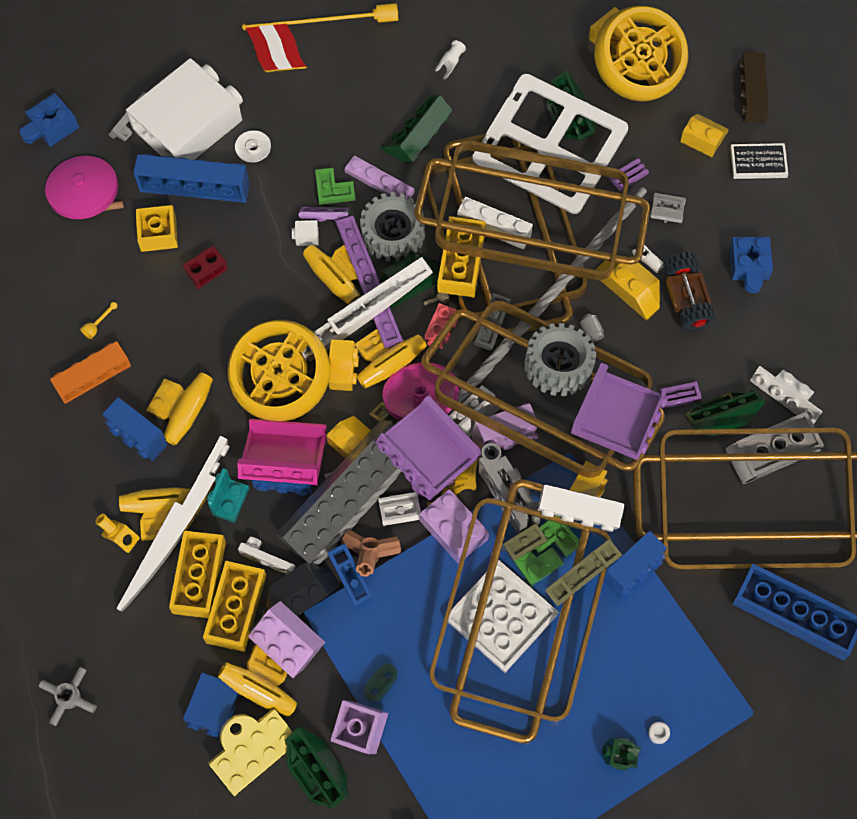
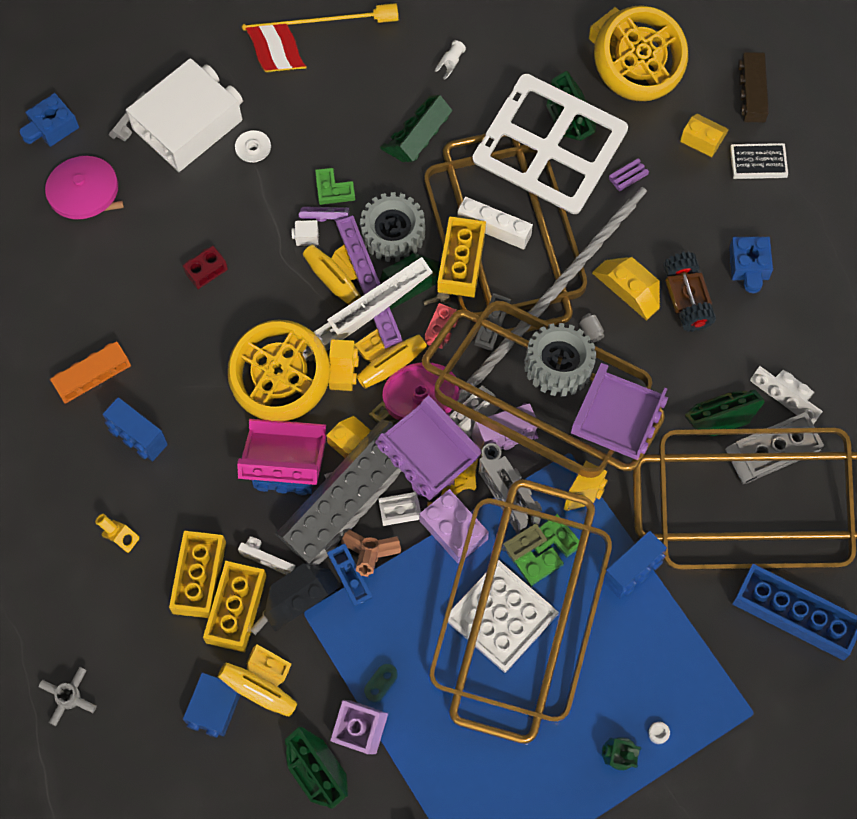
yellow hinge [80,302,117,339] -> none
white slope [117,436,230,612] -> none
yellow plate [119,487,191,541] -> none
blue brick [134,154,250,203] -> none
yellow brick [136,205,178,252] -> none
yellow plate [146,372,213,445] -> none
teal bracket [207,468,250,523] -> none
light yellow plate [208,708,293,796] -> none
lavender brick [248,601,325,678] -> none
lavender plate [344,155,415,200] -> none
pearl gold bar [414,141,650,280] -> none
white brick [537,485,624,532] -> none
olive slope [545,539,622,606] -> none
white bar [632,245,663,273] -> none
light grey piece [650,193,686,223] -> none
medium lavender tile [659,381,702,409] -> none

